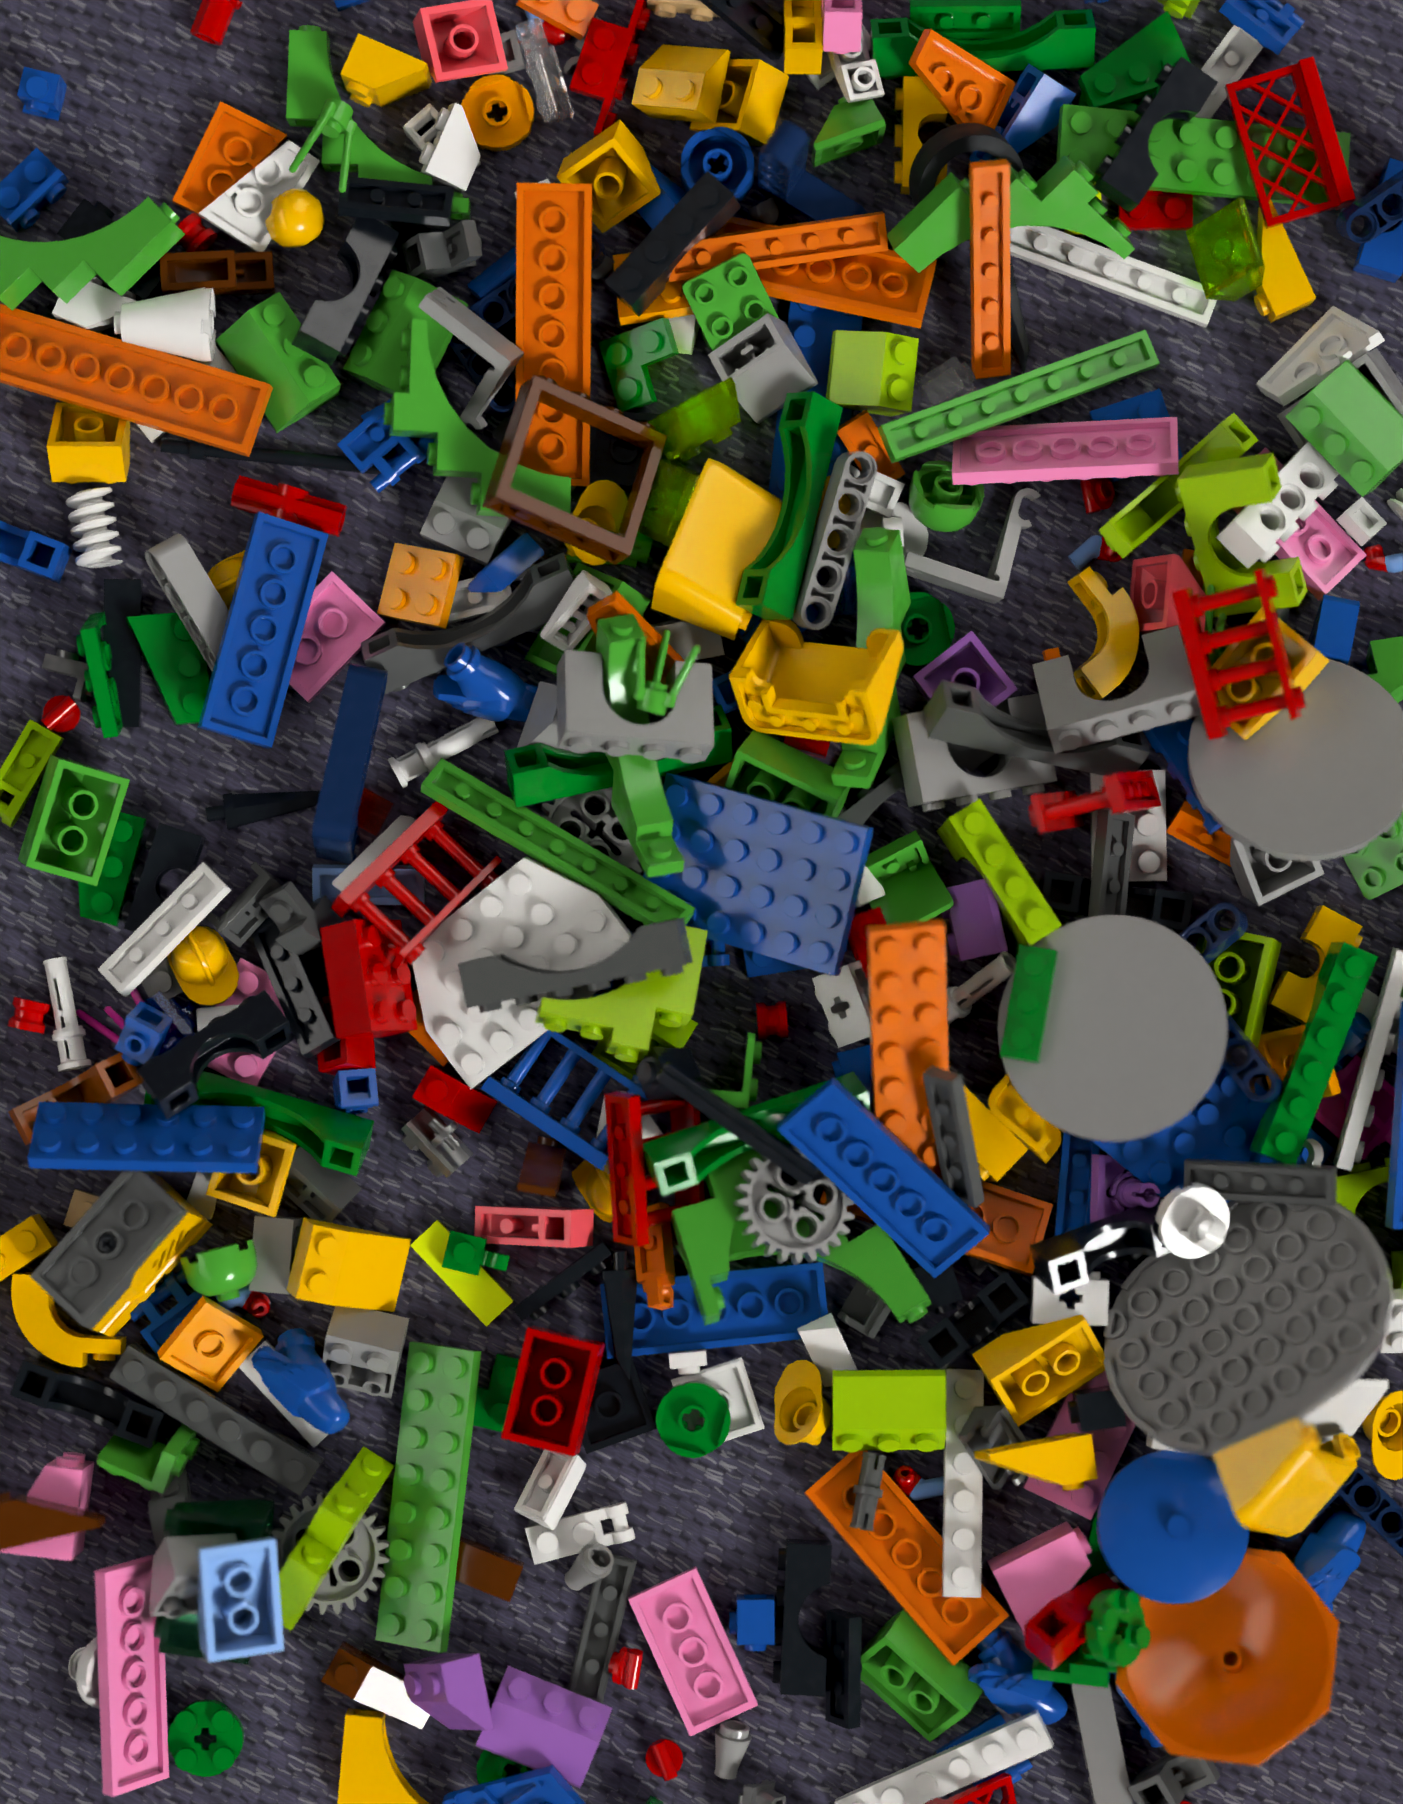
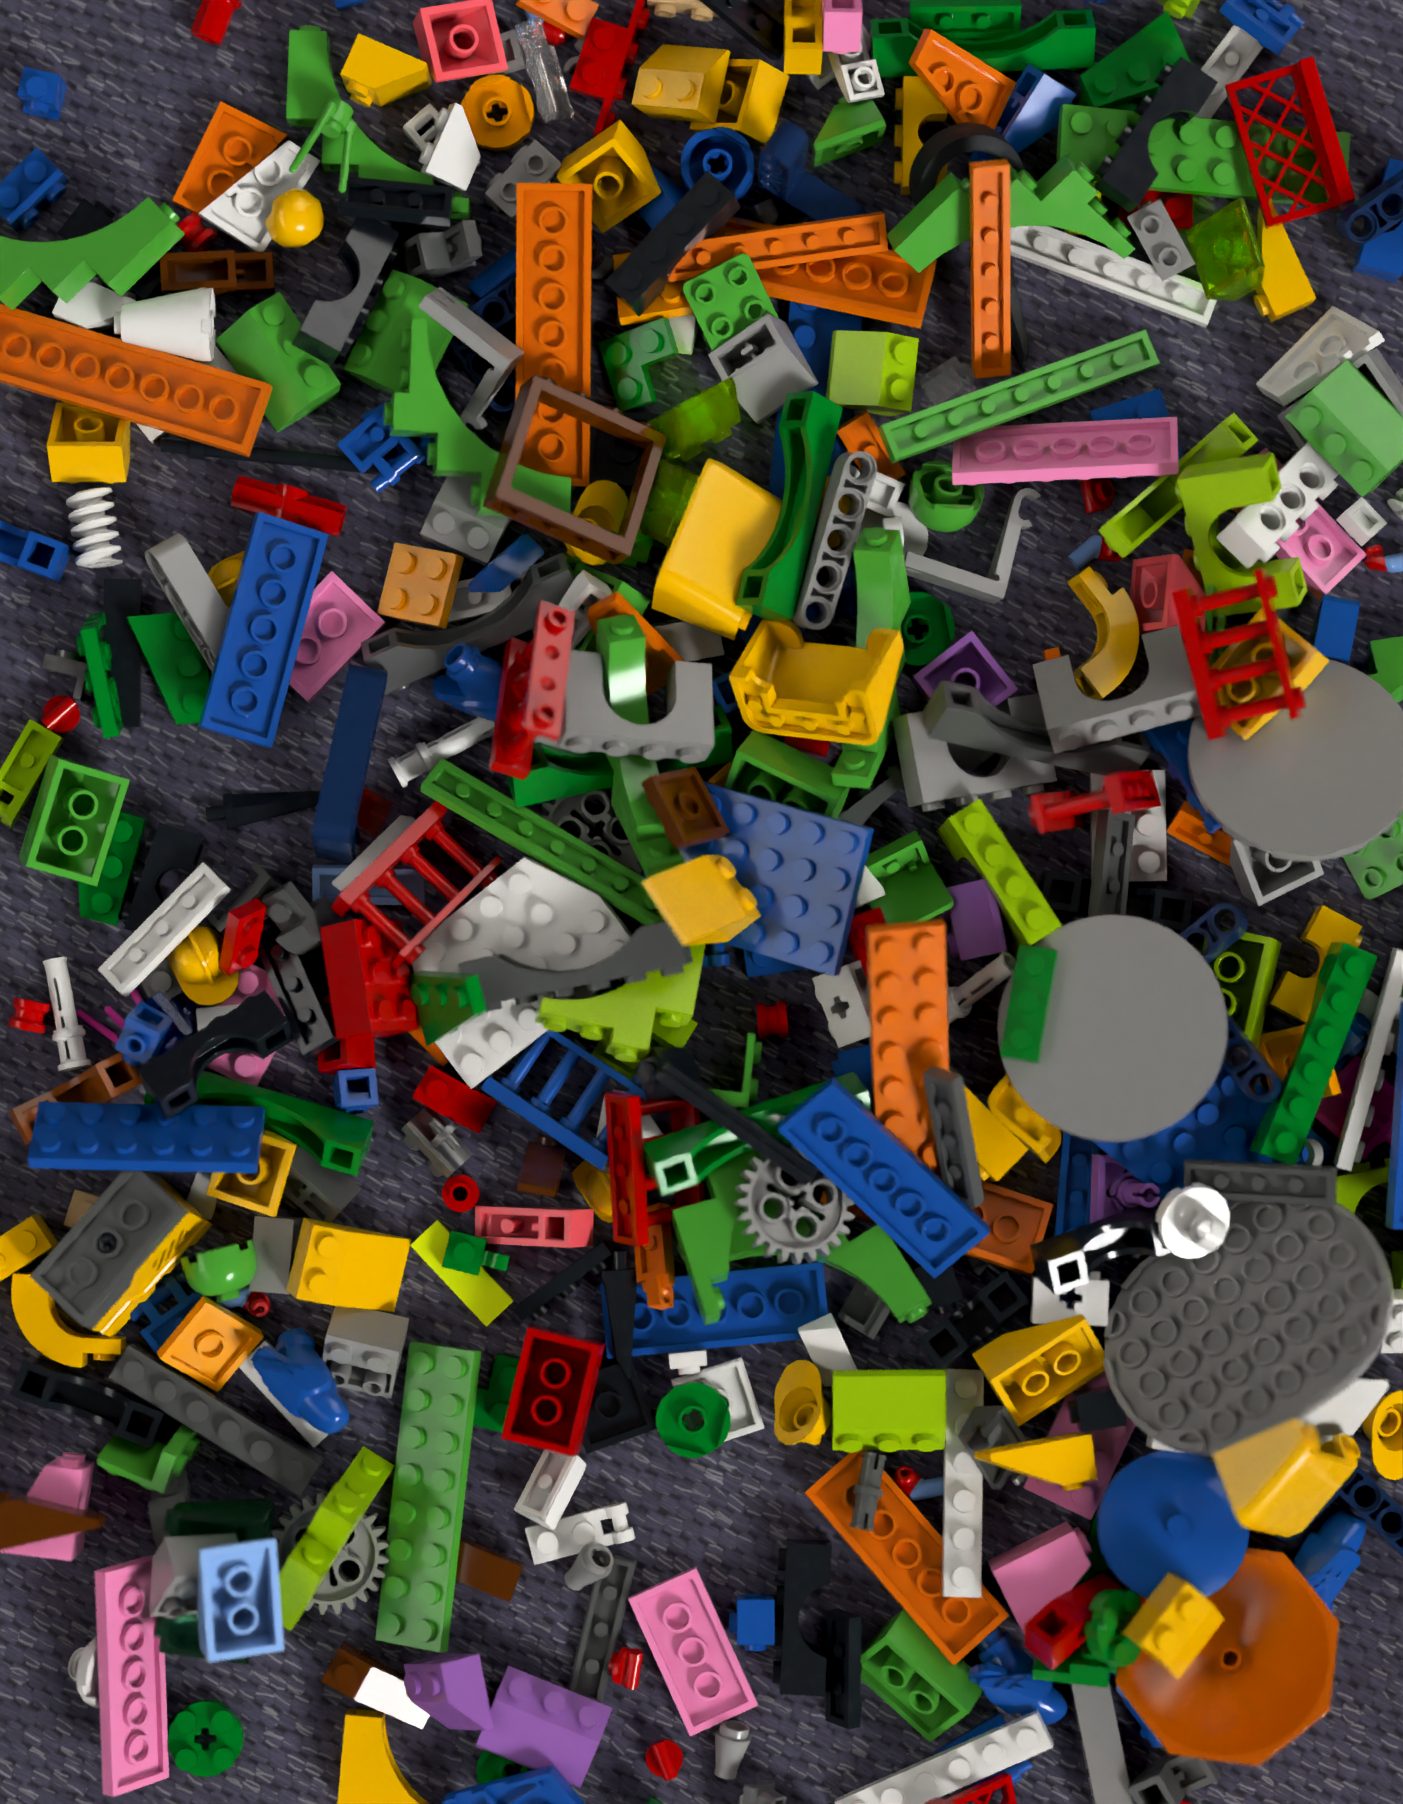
bright green plant [633,629,700,716] -> none
none -> red plate [219,898,267,976]
none -> green wing [409,971,487,1046]
none -> red plate [442,1175,479,1212]
none -> light grey bracket [485,139,561,218]
none -> red fence [489,600,575,780]
none -> reddish brown plate [641,766,730,849]
none -> yellow slope [641,855,761,946]
none -> yellow slope [1123,1572,1224,1680]
none -> light grey hinge [1127,199,1195,281]

